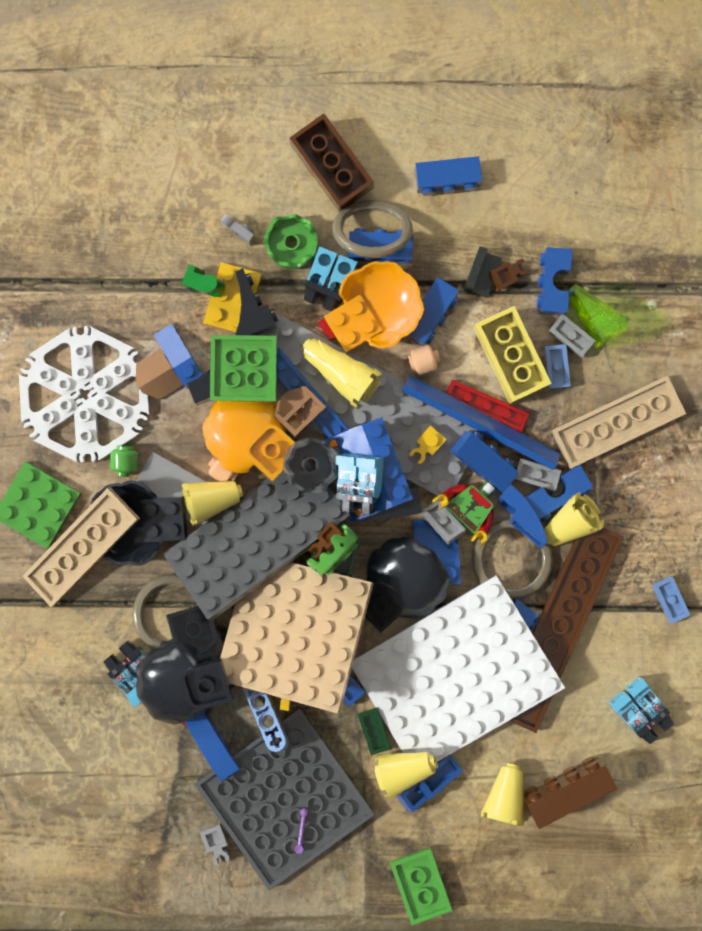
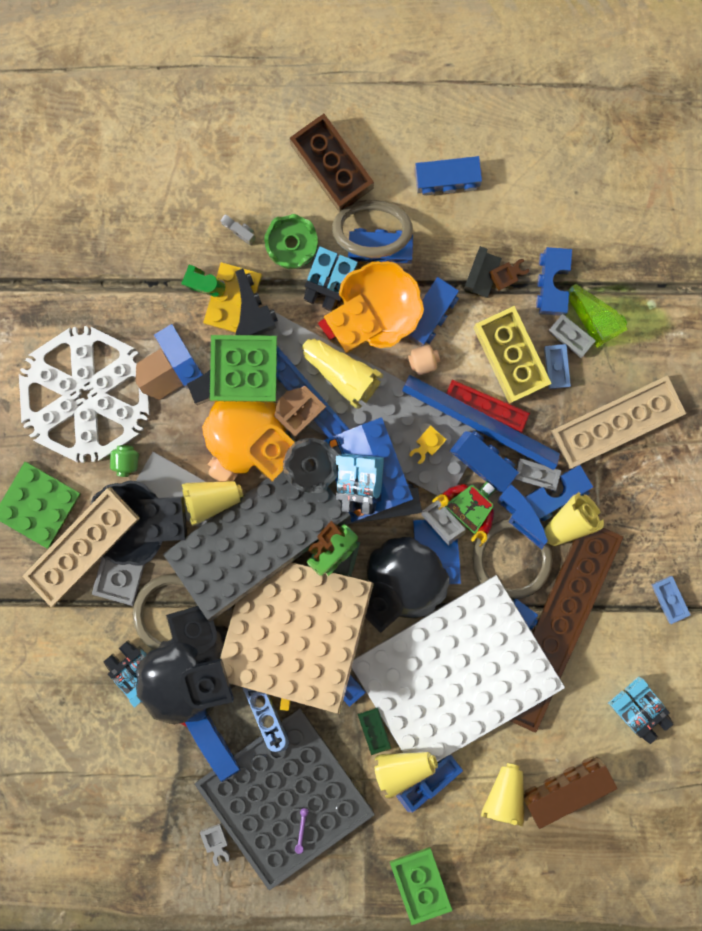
none -> light grey tile [92,557,145,606]

